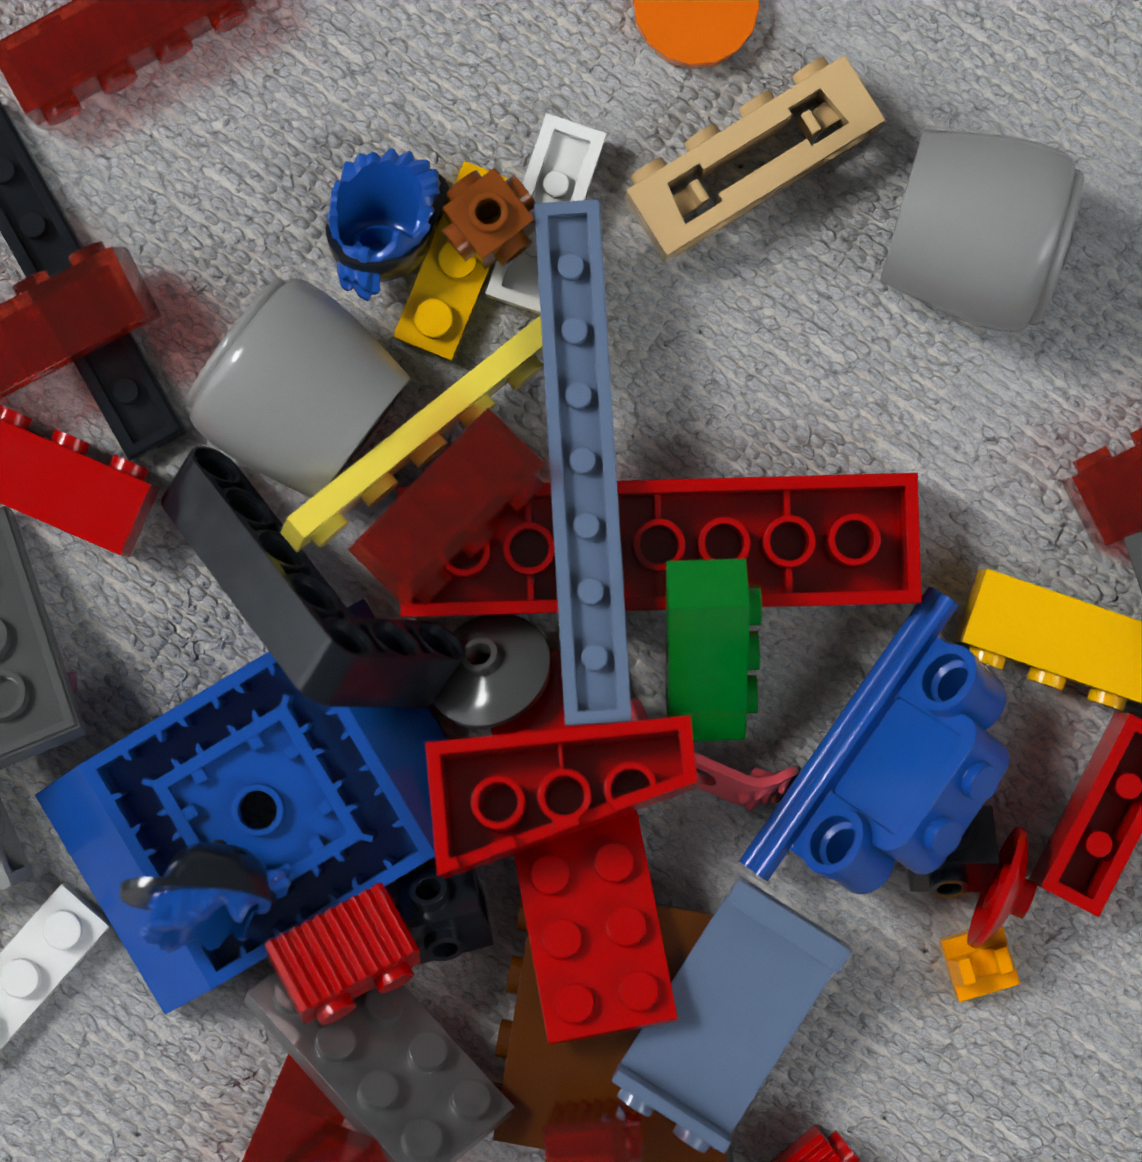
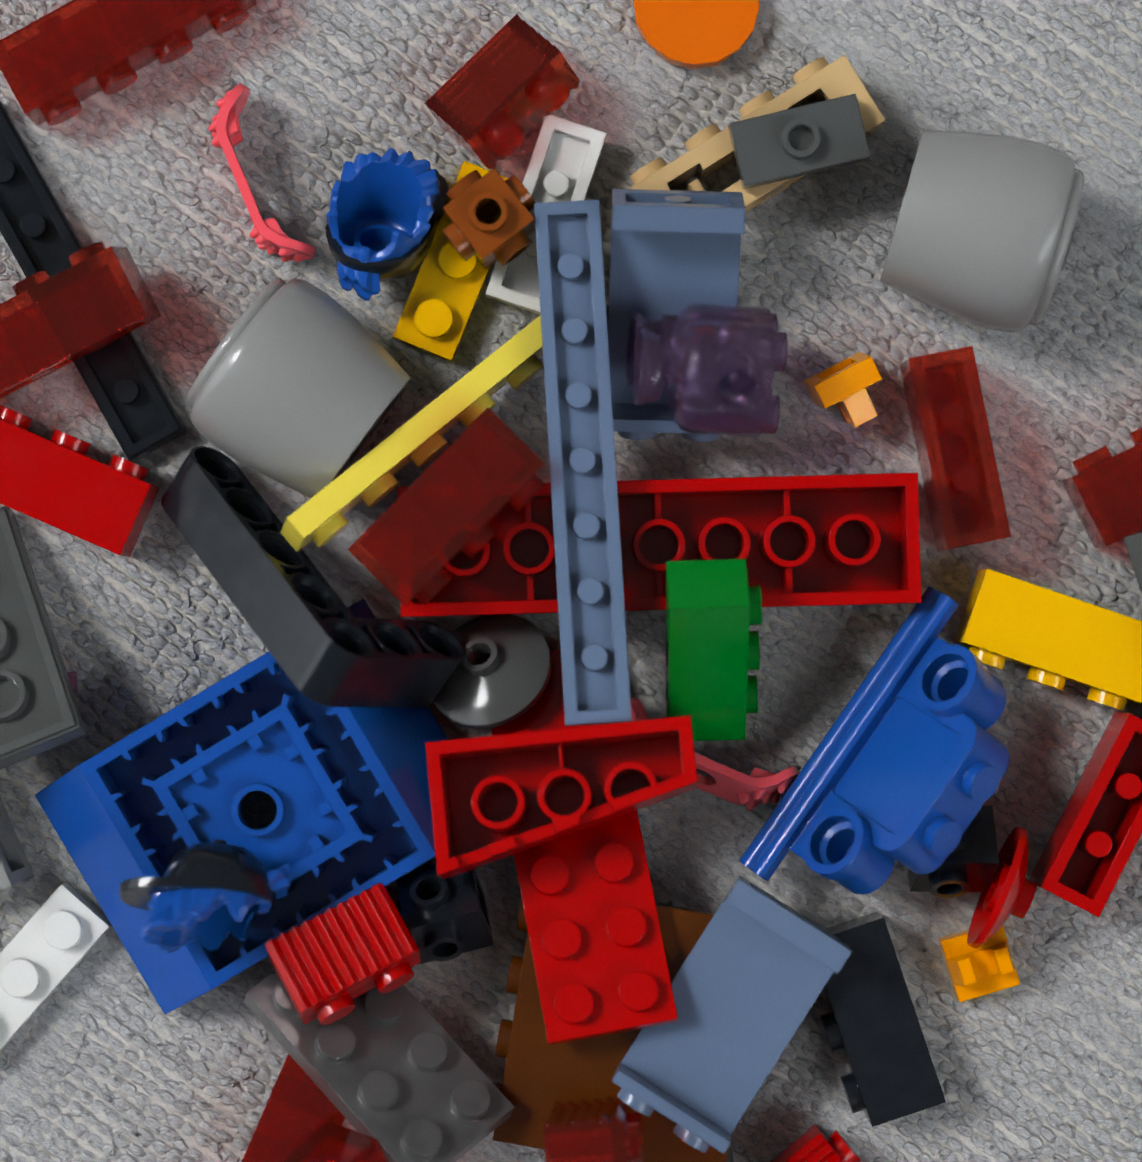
none -> coral piece [208,83,316,263]
none -> clear red brick [424,14,580,169]
none -> sand blue panel [608,189,745,442]
none -> clear purple piece [626,303,788,437]
none -> dark grey plate [728,93,871,190]
none -> light orange tile [803,352,882,428]
none -> black brick [820,911,946,1127]
none -> clear red brick [900,346,1011,552]

